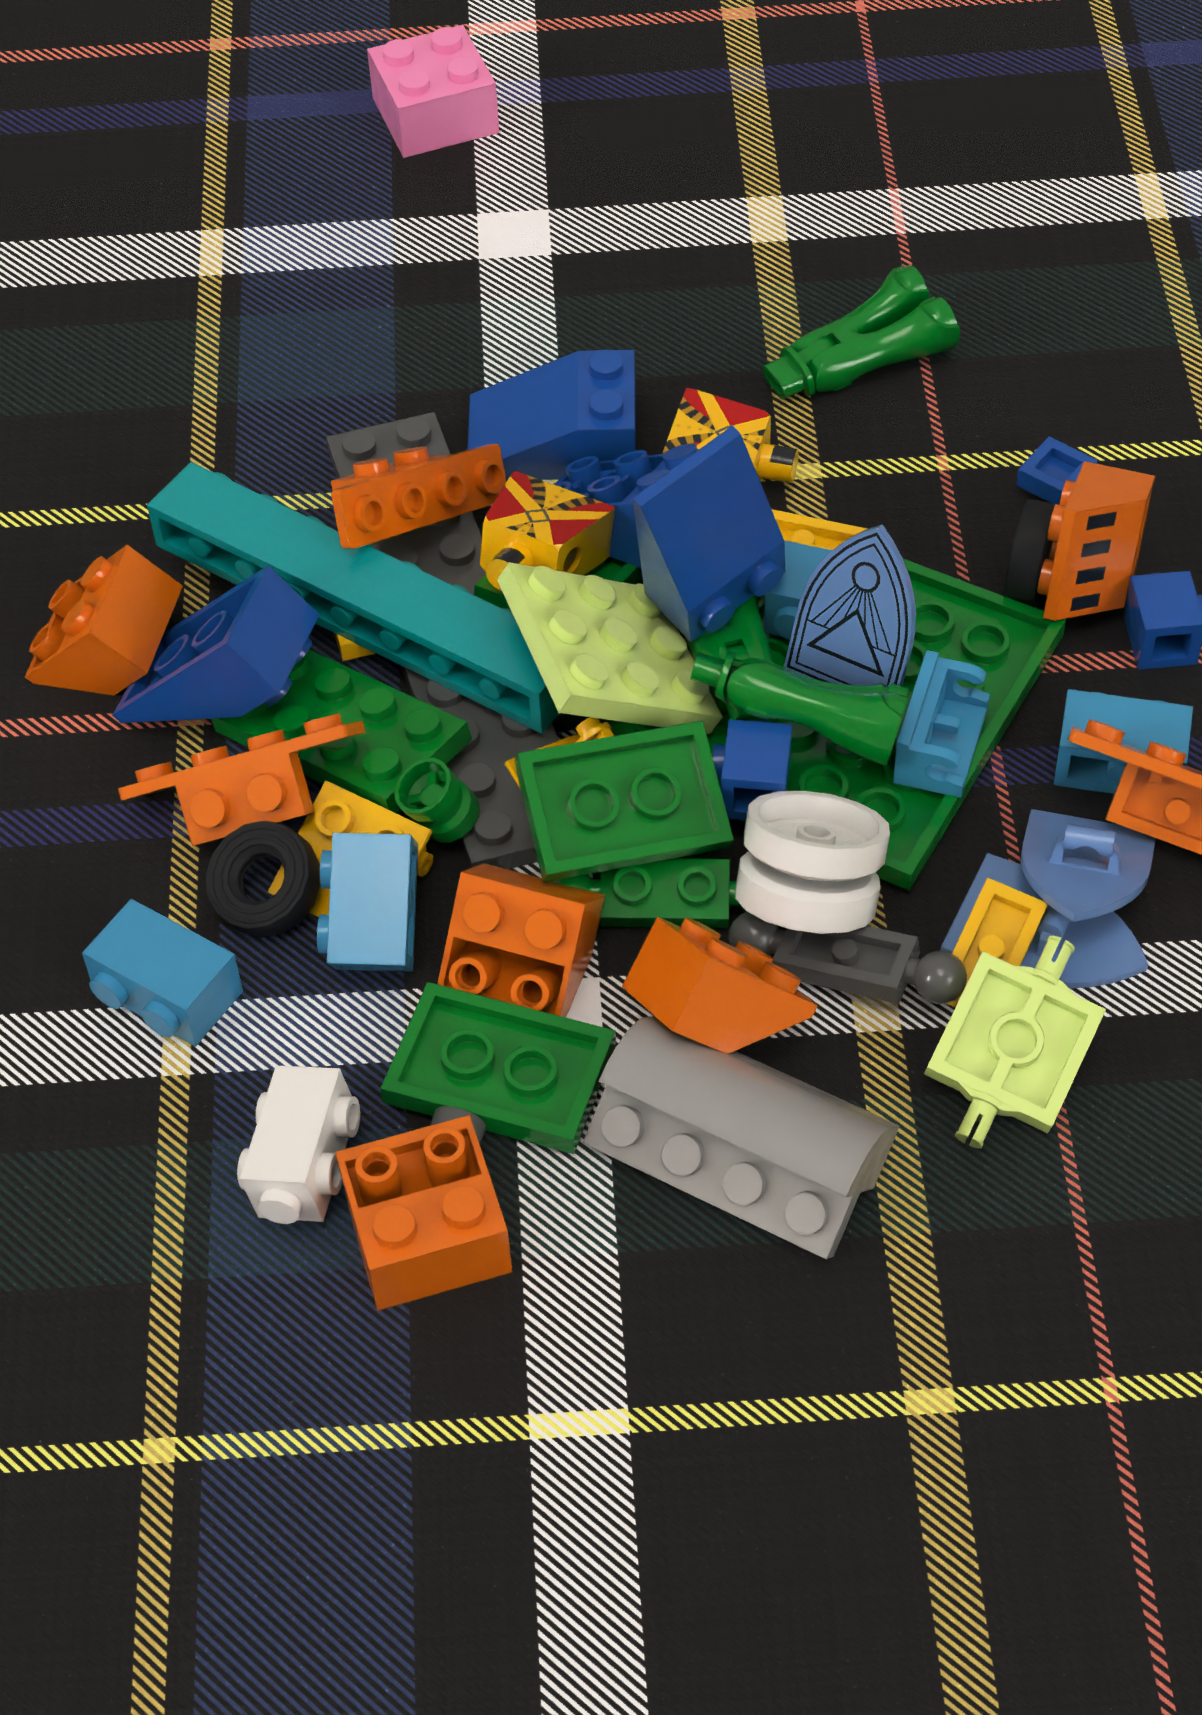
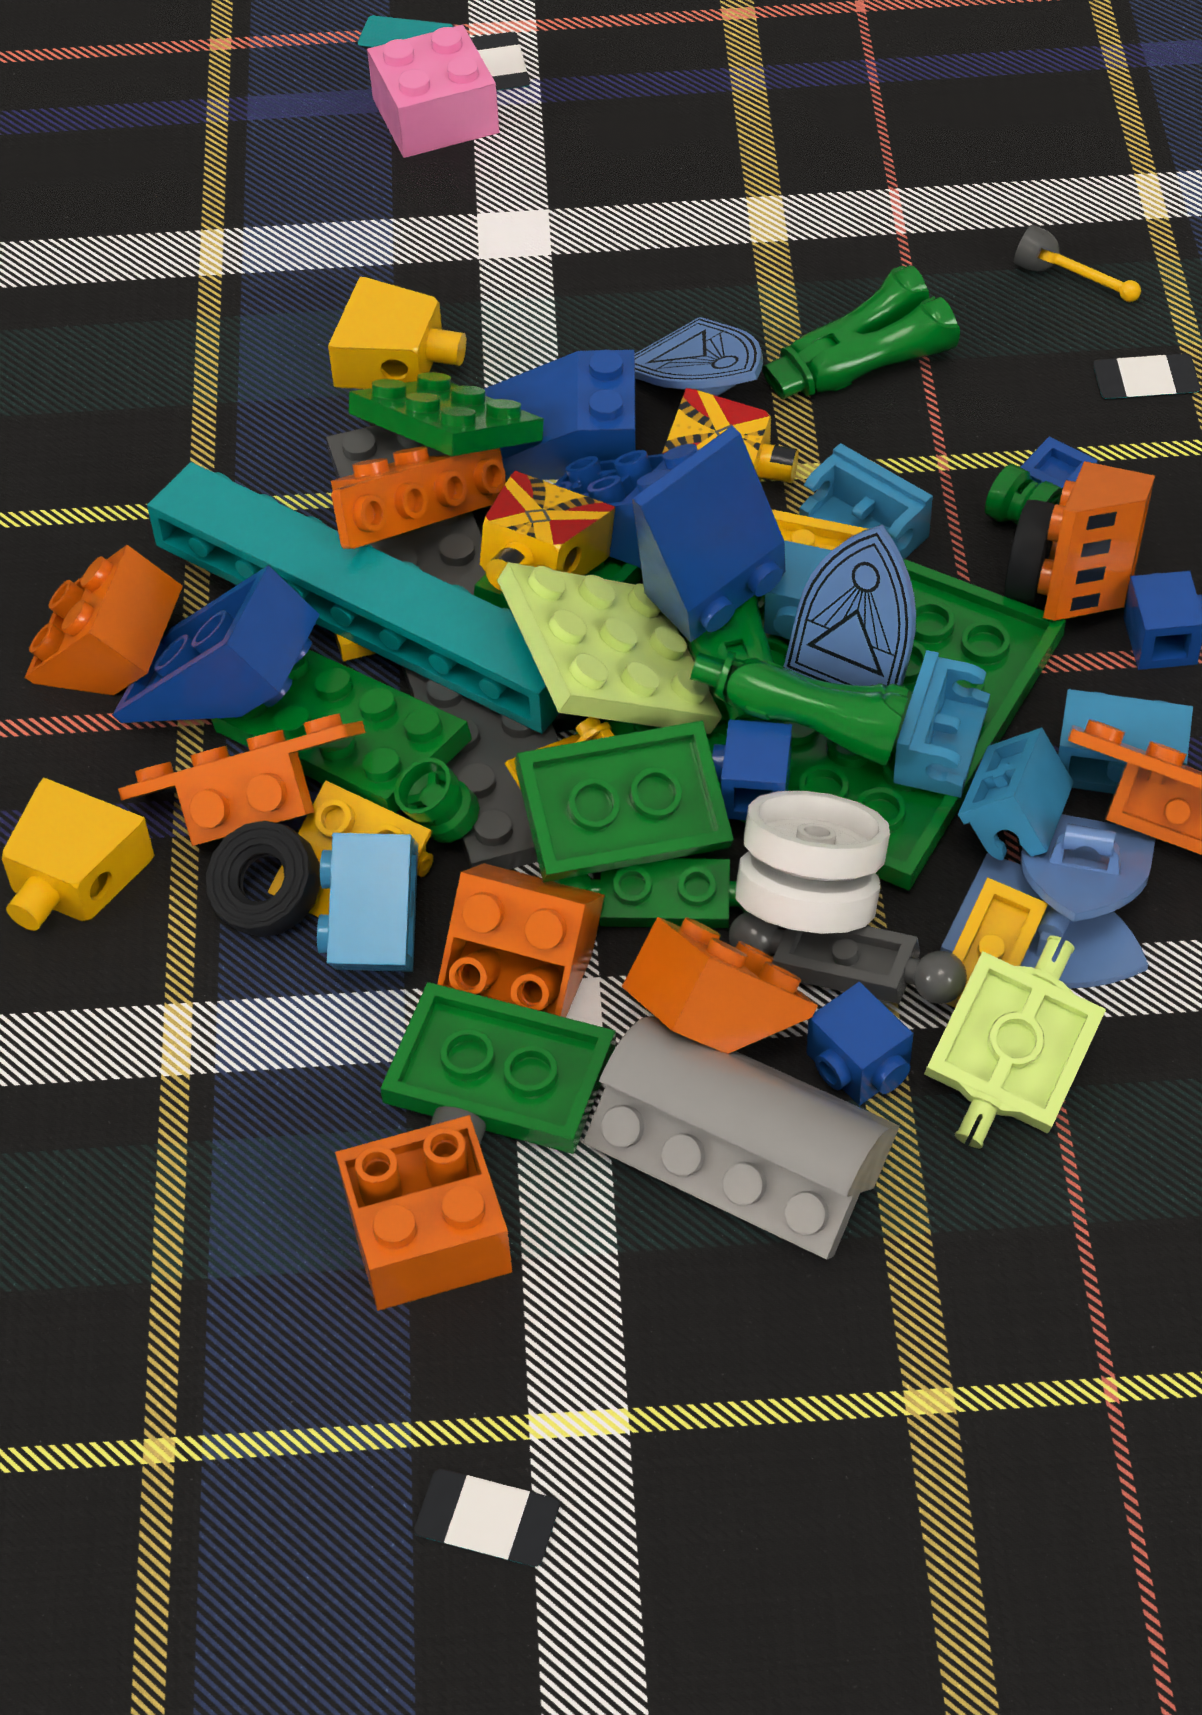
dark azure brick [82,899,243,1047] -> none
white brick [237,1065,360,1224] -> none
none -> yellow torso [2,778,155,931]
none -> yellow torso [328,277,466,389]
none -> green plate [349,372,544,456]
none -> teal sticker [358,15,453,47]
none -> sticker [414,1468,560,1567]
none -> sticker [471,32,530,91]
none -> medium blue shield [635,317,763,396]
none -> dark azure hinge [799,443,933,559]
none -> blue brick [807,981,914,1106]
none -> dark azure hinge [958,727,1074,860]
none -> green wheel [985,463,1063,525]
none -> hinge [1014,224,1141,302]
none -> sticker [1093,353,1201,399]

